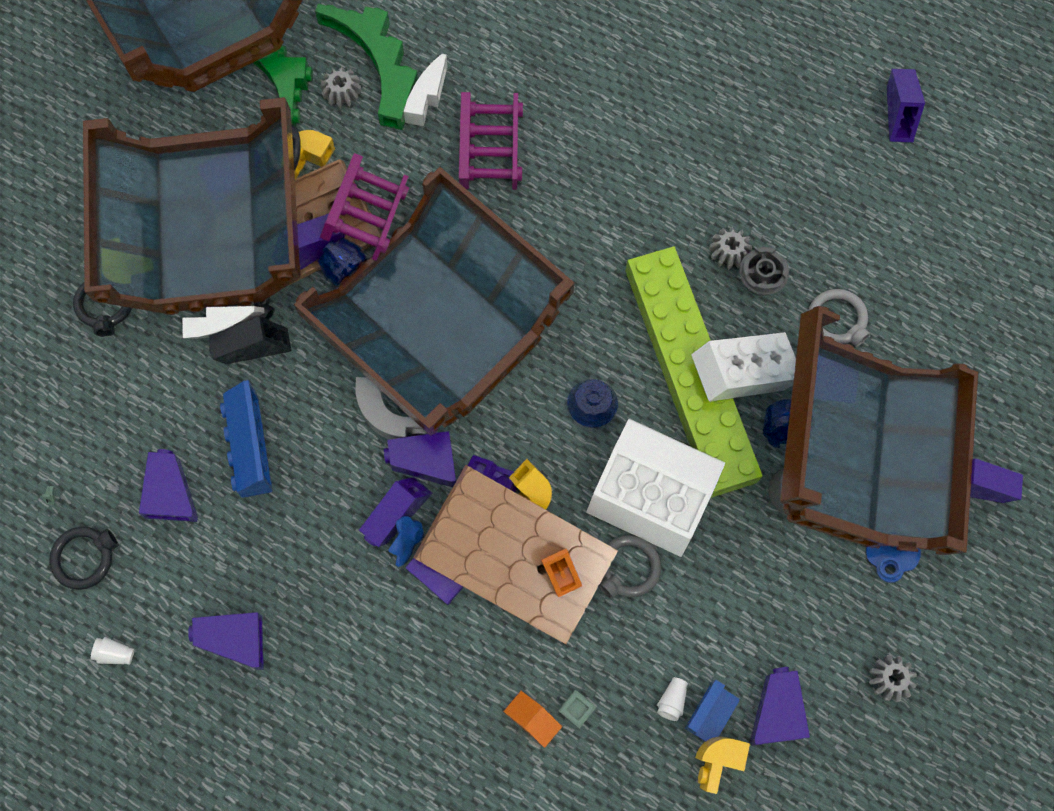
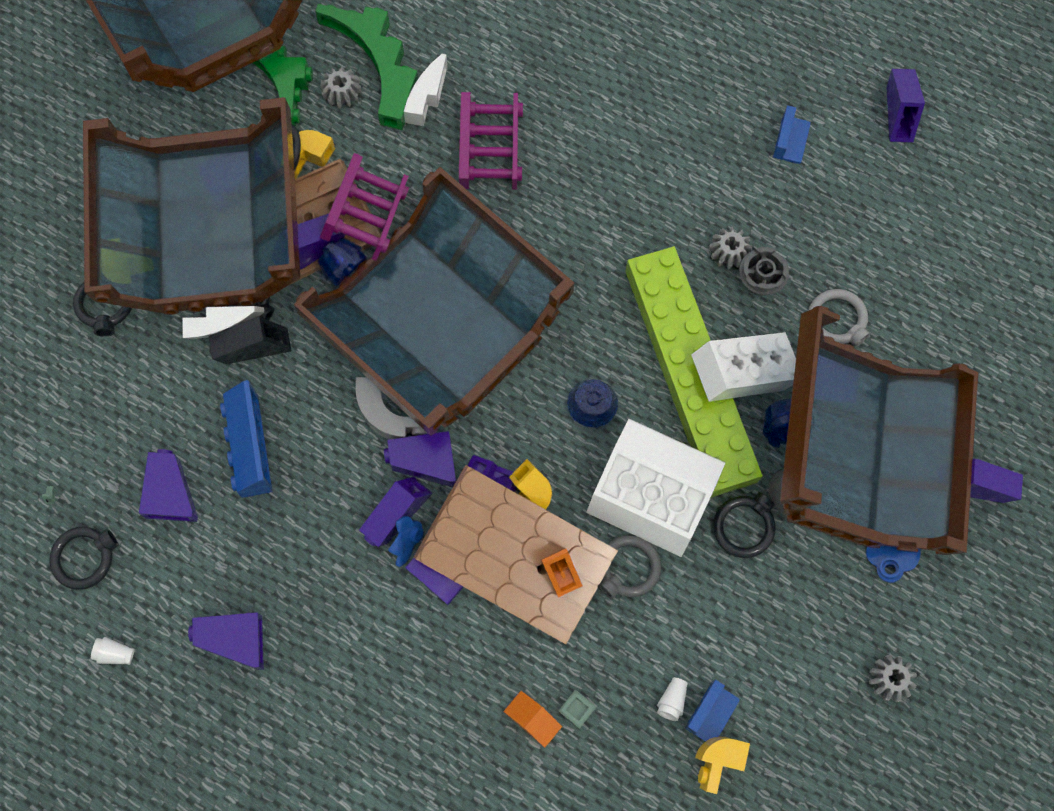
dark purple slope [750,667,810,746] -> none
none -> black piece [713,492,776,558]
none -> blue panel [773,105,811,164]

